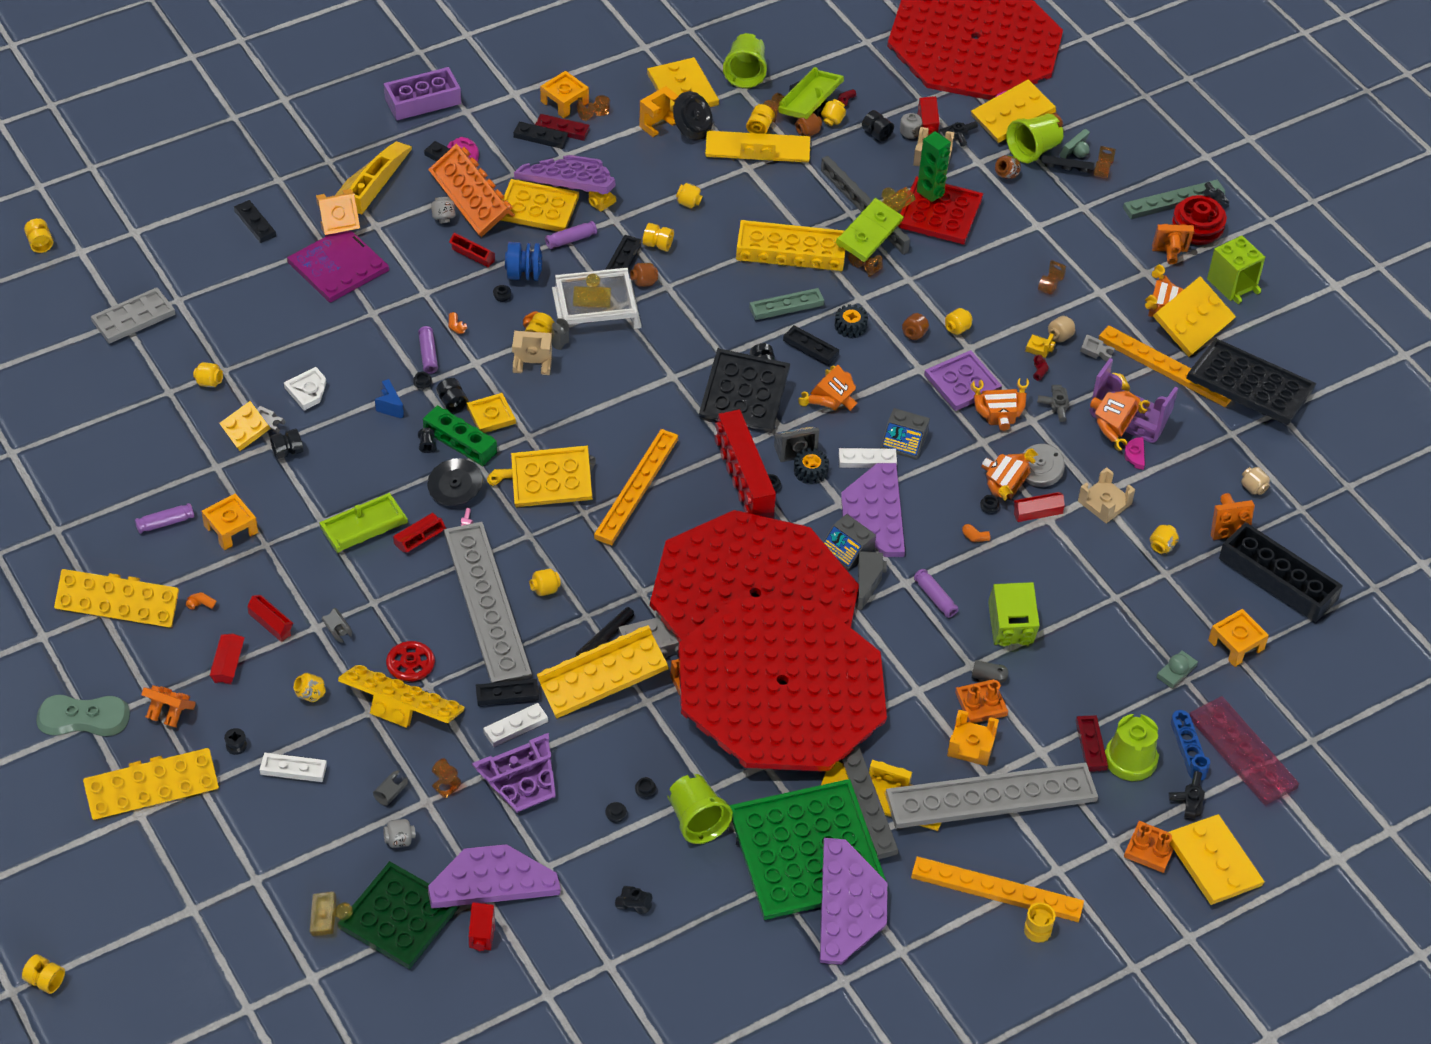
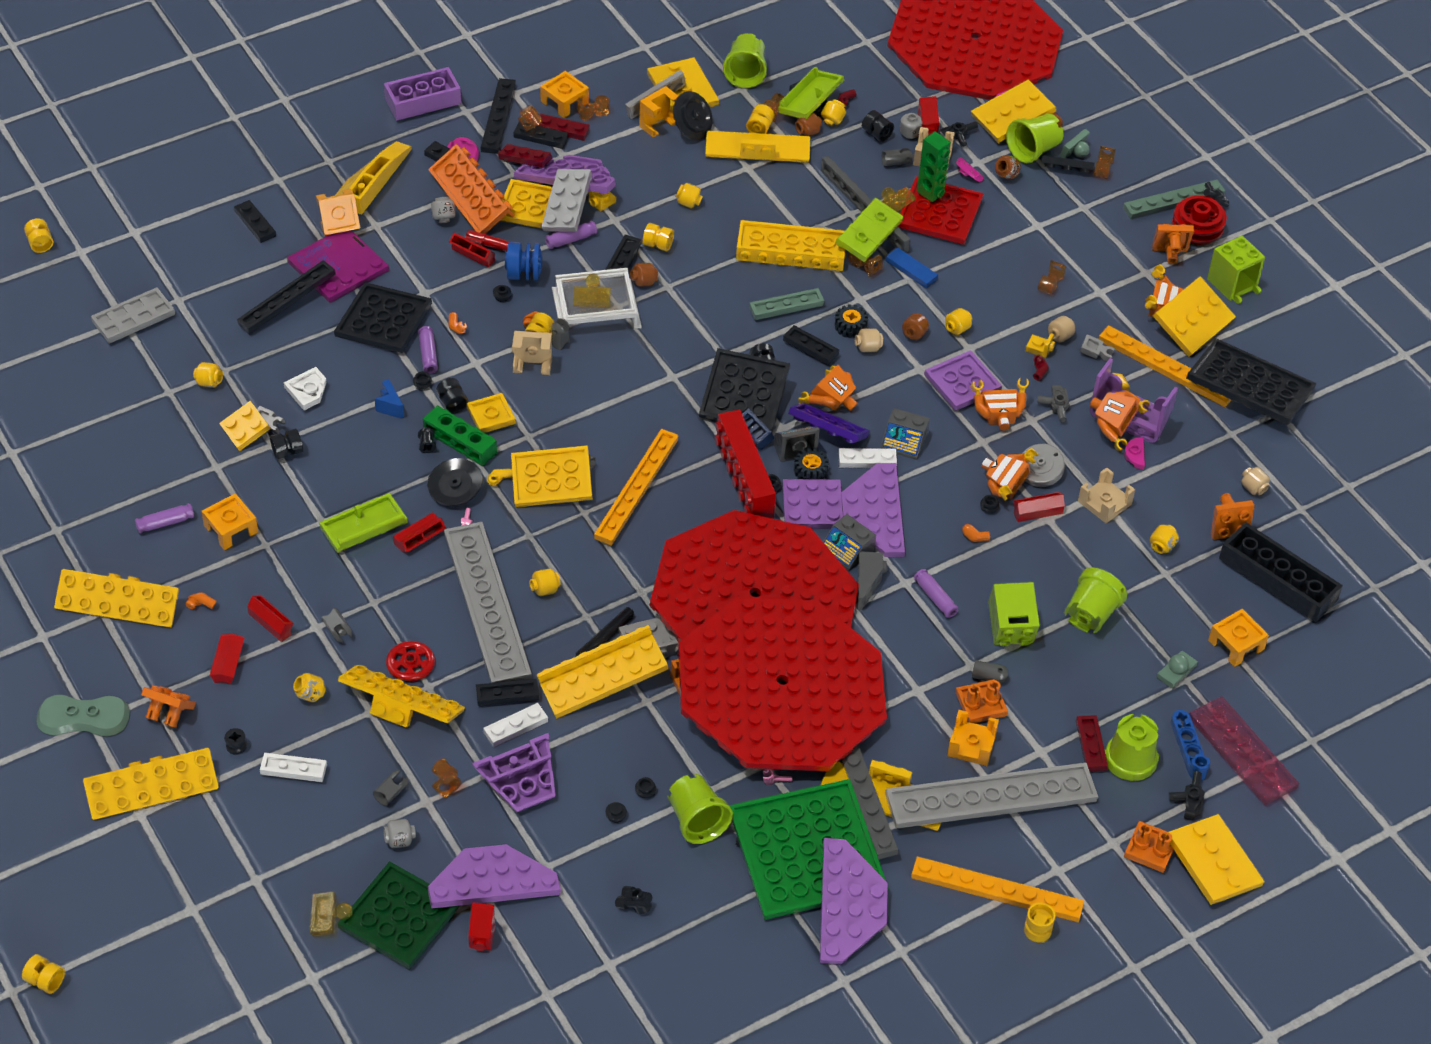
none -> black plate [237,260,336,334]
none -> black plate [334,282,432,353]
none -> red axle [466,230,509,252]
none -> black plate [481,78,516,154]
none -> dark red plate [498,144,552,168]
none -> clear orange leg [518,104,542,131]
none -> light grey plate [541,169,593,232]
none -> light grey tile [625,70,686,119]
none -> dark blue slope [742,408,774,450]
none -> bright pink hand [763,769,792,785]
none -> medium lavender plate [782,479,843,529]
none -> dark purple plate [788,403,870,443]
none -> tan head [855,329,883,352]
none -> dark grey piece [881,148,913,166]
none -> blue tile [886,248,938,288]
none -> dark pink plate [956,157,984,183]
none -> lime piece [1064,567,1128,633]

